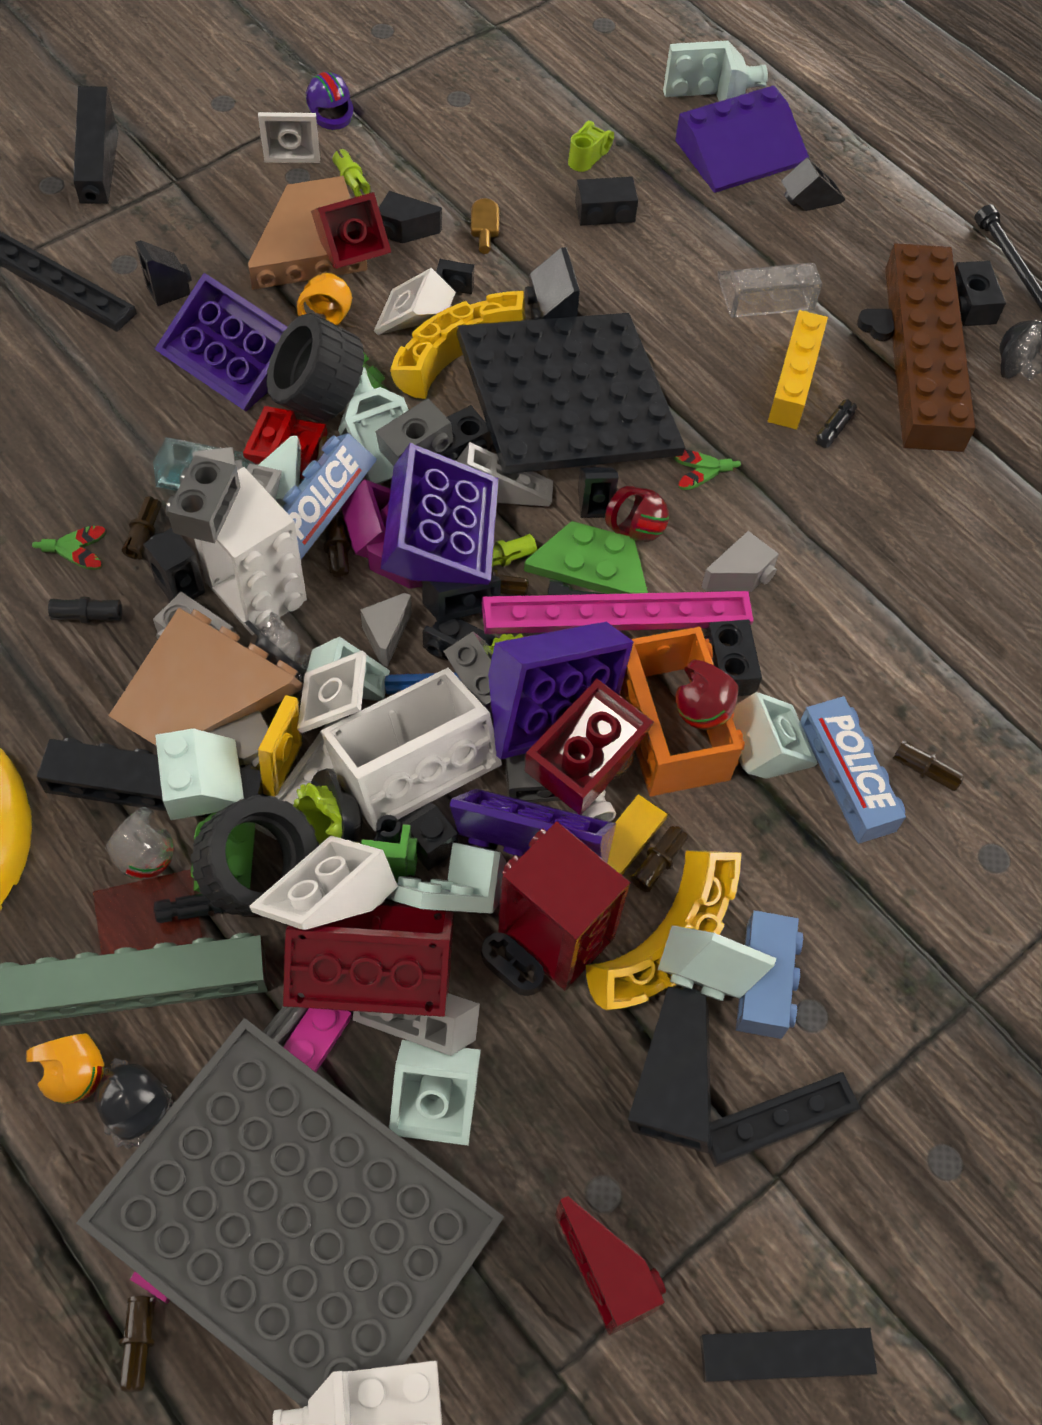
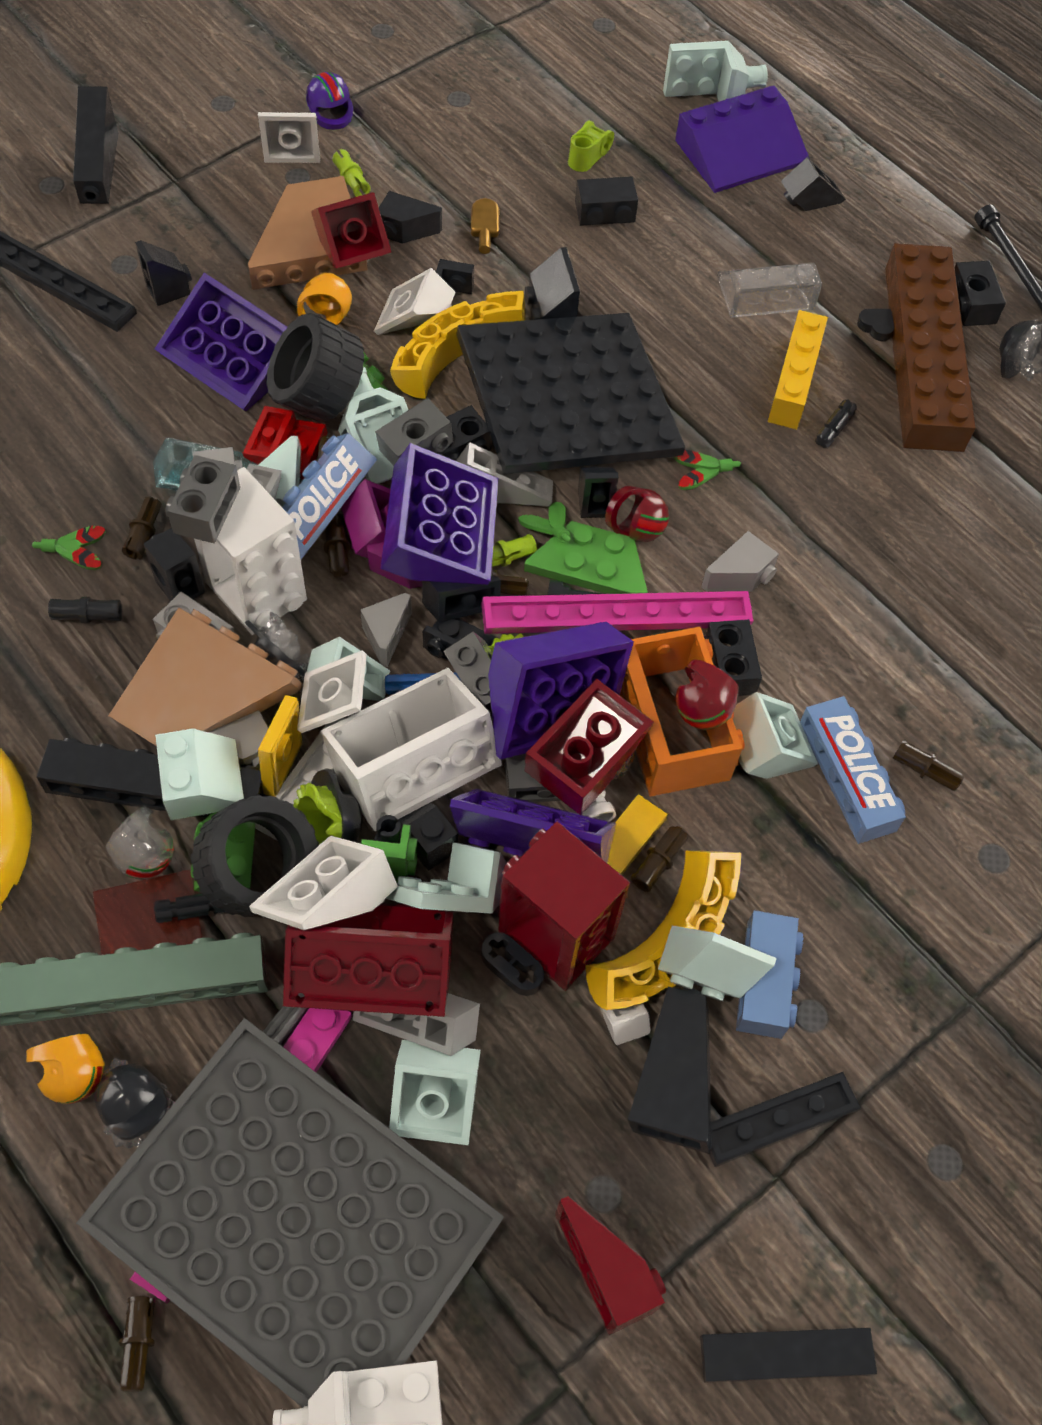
none -> bright green piece [518,502,571,542]
none -> white slope [599,1003,651,1045]

